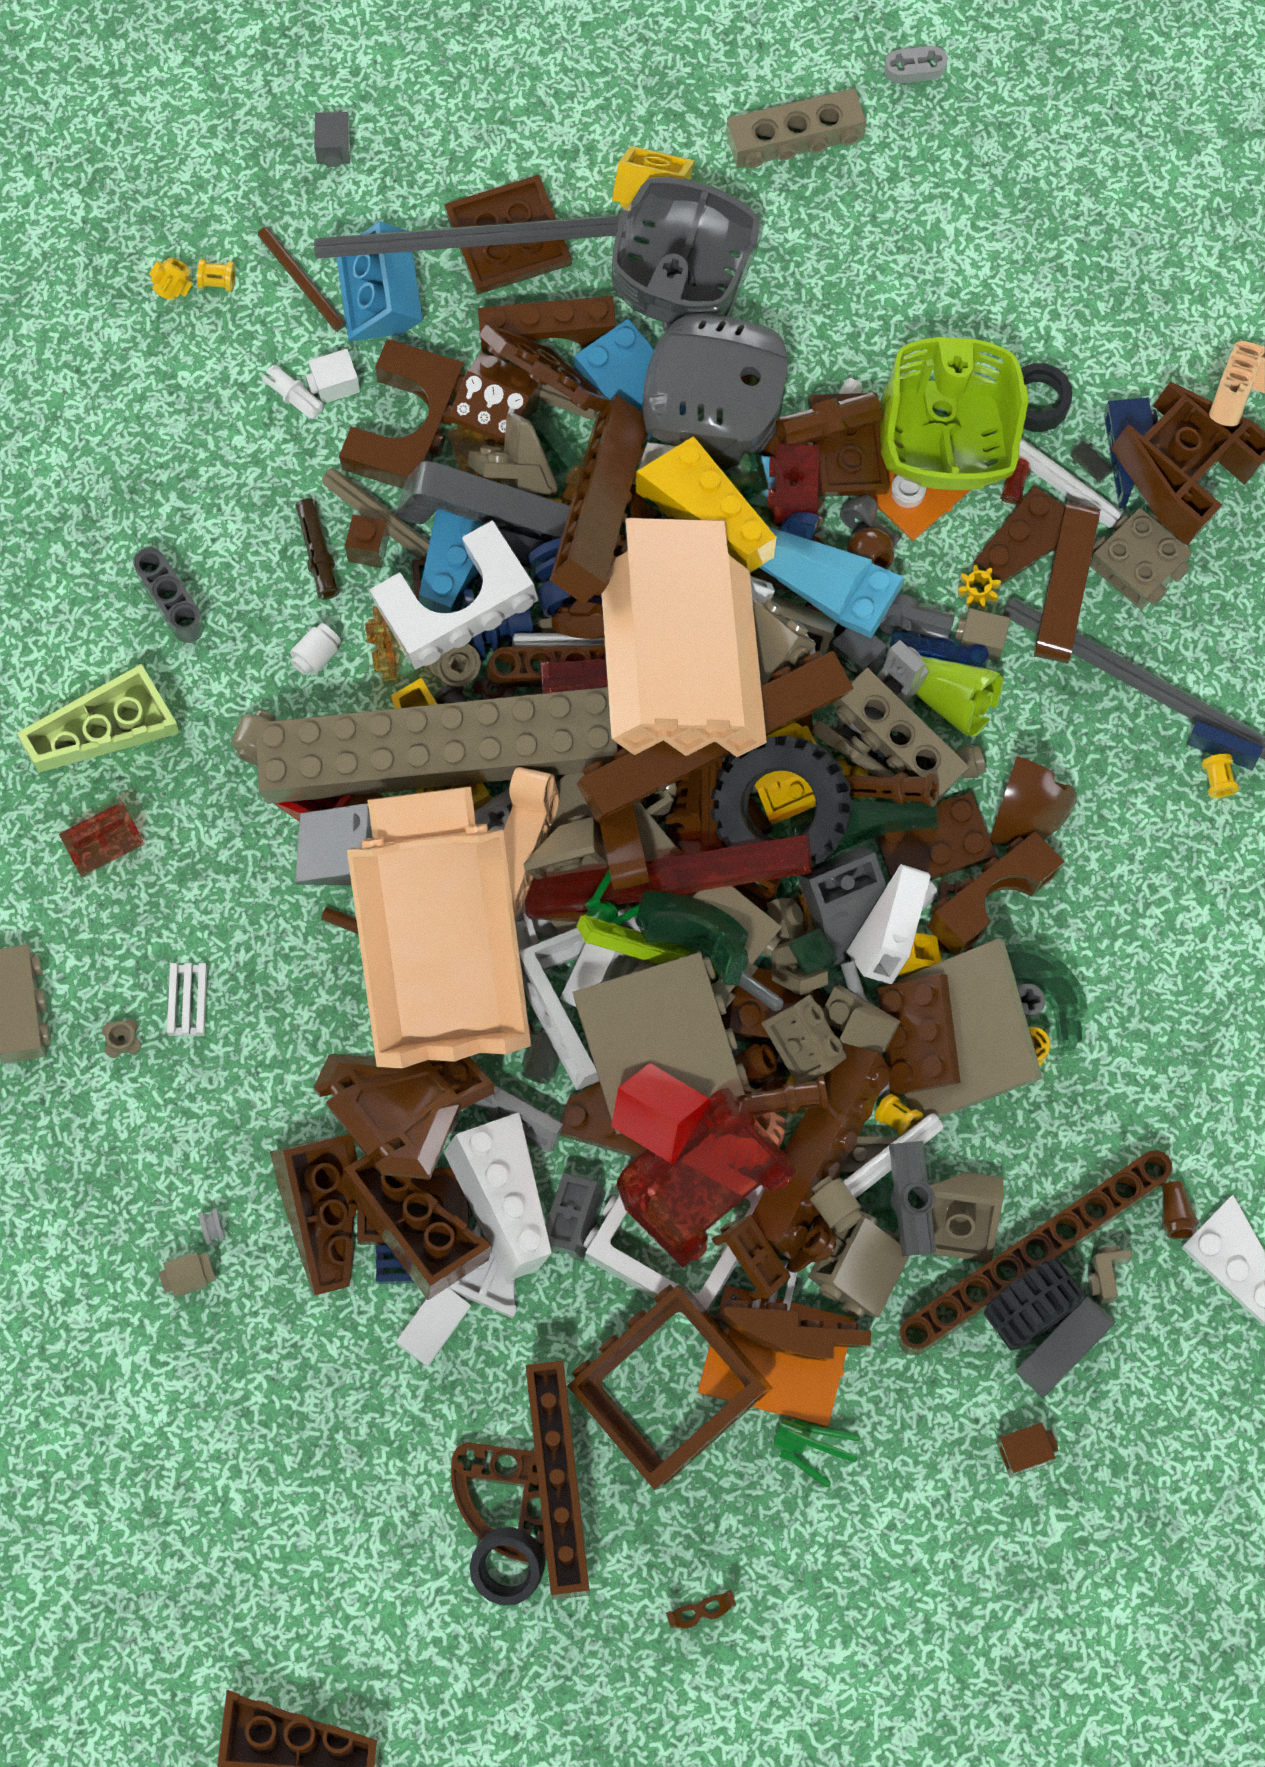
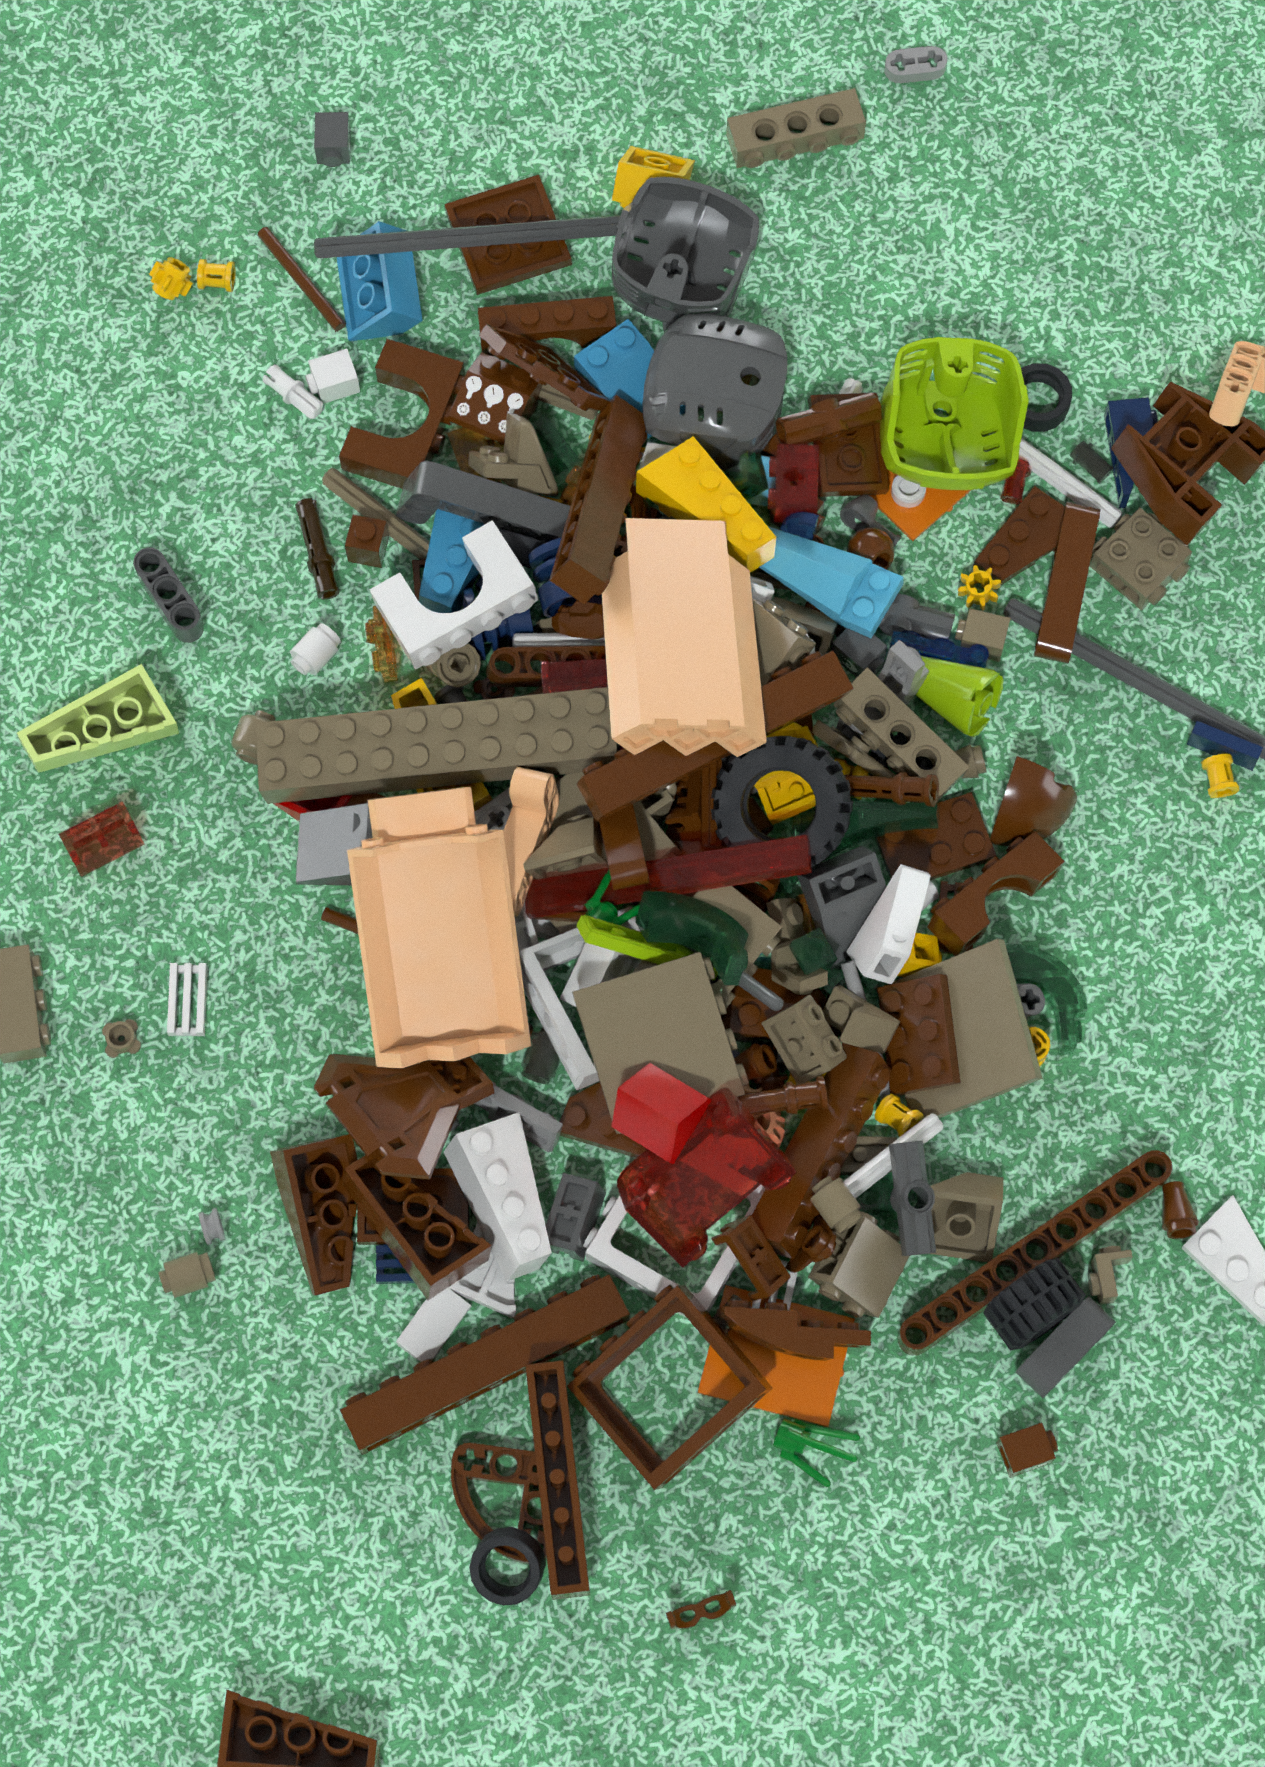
none -> reddish brown brick [340,1274,630,1455]

